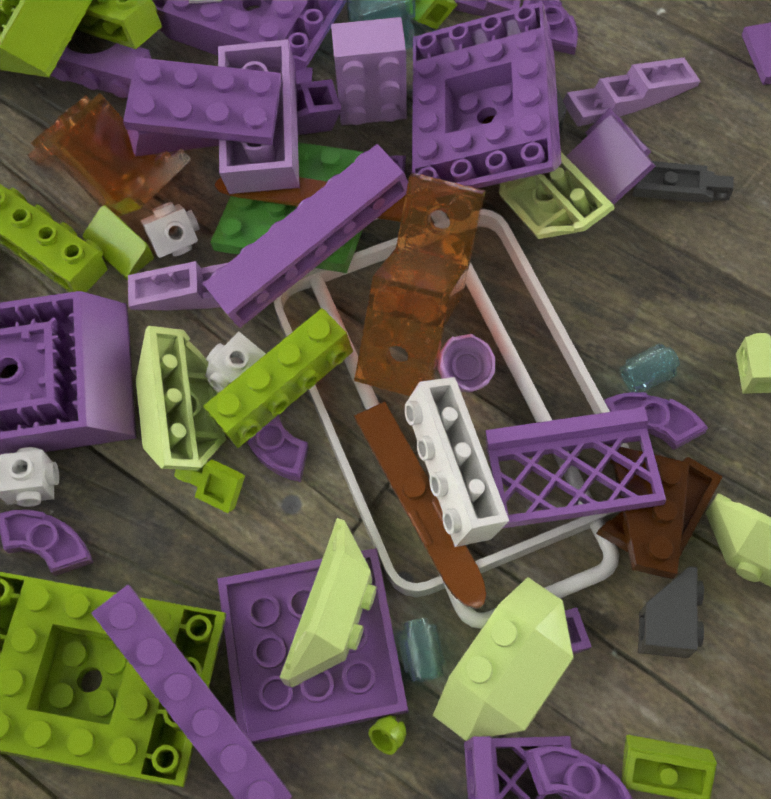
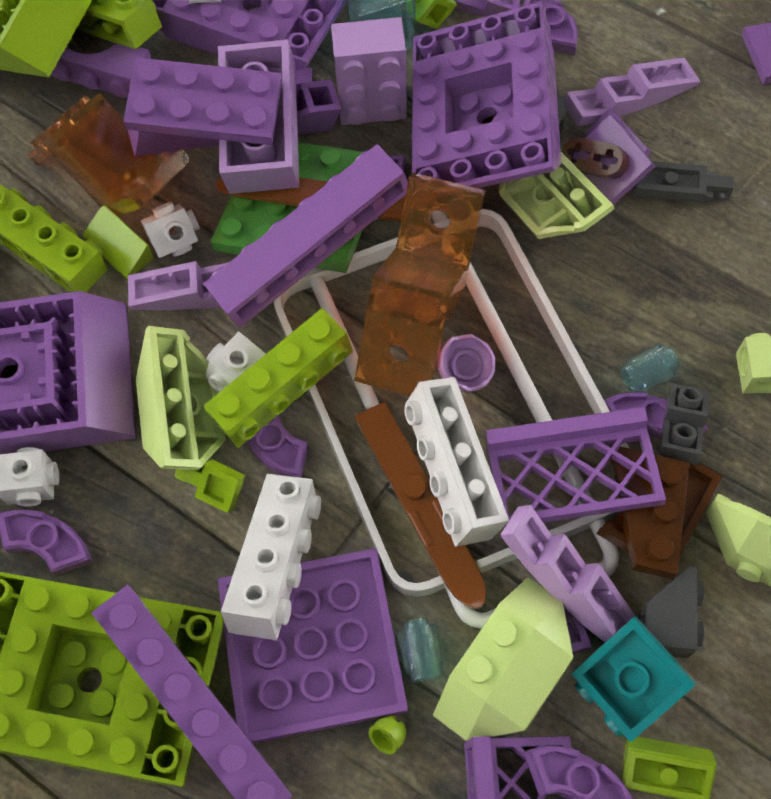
yellowish green wedge [280,518,377,687] -> none
none -> white brick [221,474,321,640]
none -> lavender slope [500,505,635,642]
none -> reddish brown beam [562,137,629,179]
none -> teal plate [571,616,697,743]
none -> dark grey slope [659,383,709,466]

